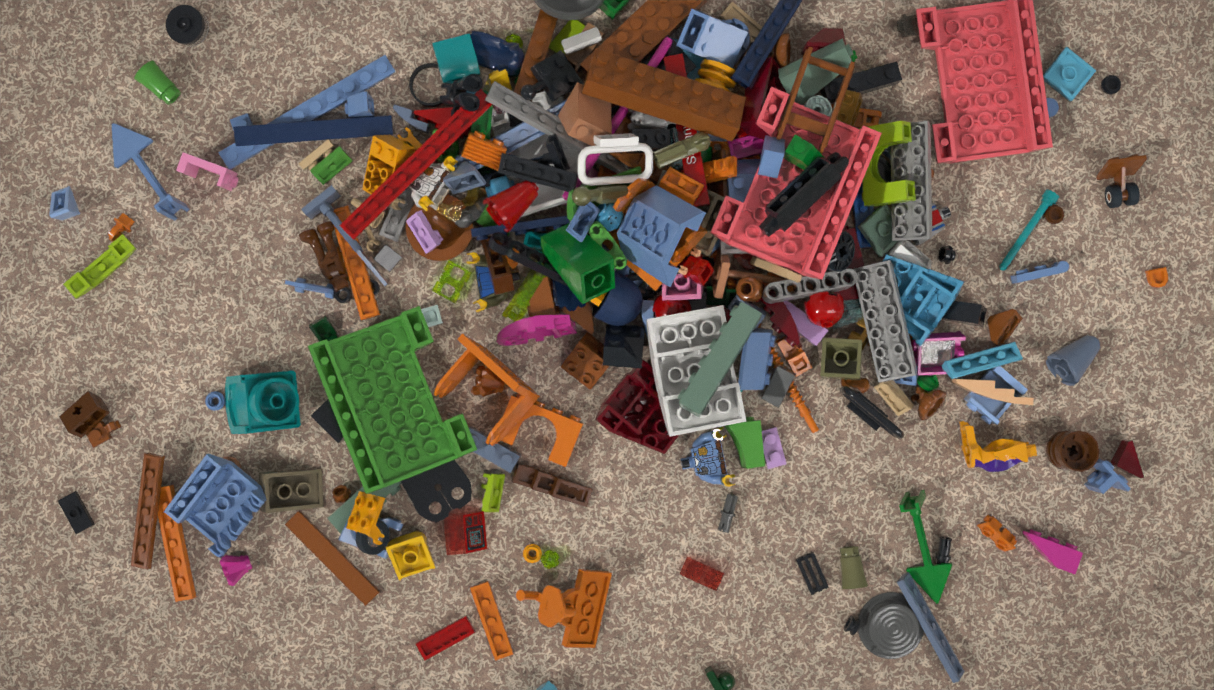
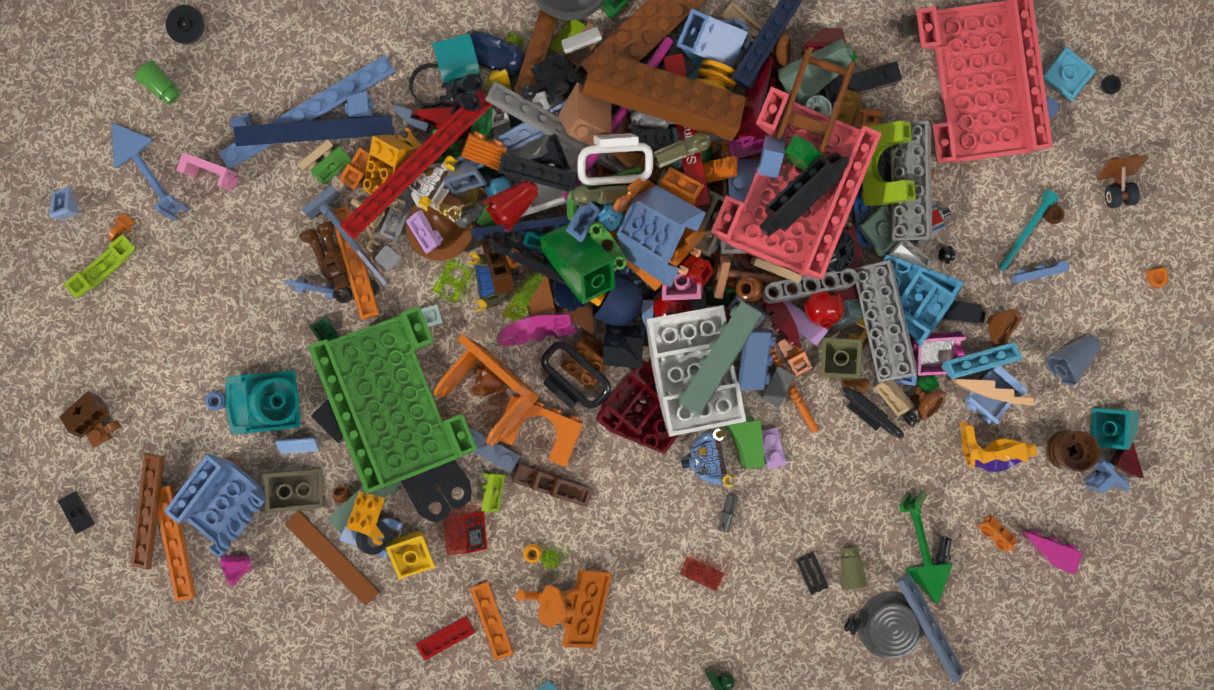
none -> light blue slope [276,437,319,454]
none -> orange slope [339,147,369,190]
none -> black bar [541,341,611,409]
none -> black bush [902,410,921,428]
none -> teal slope [1090,408,1139,450]

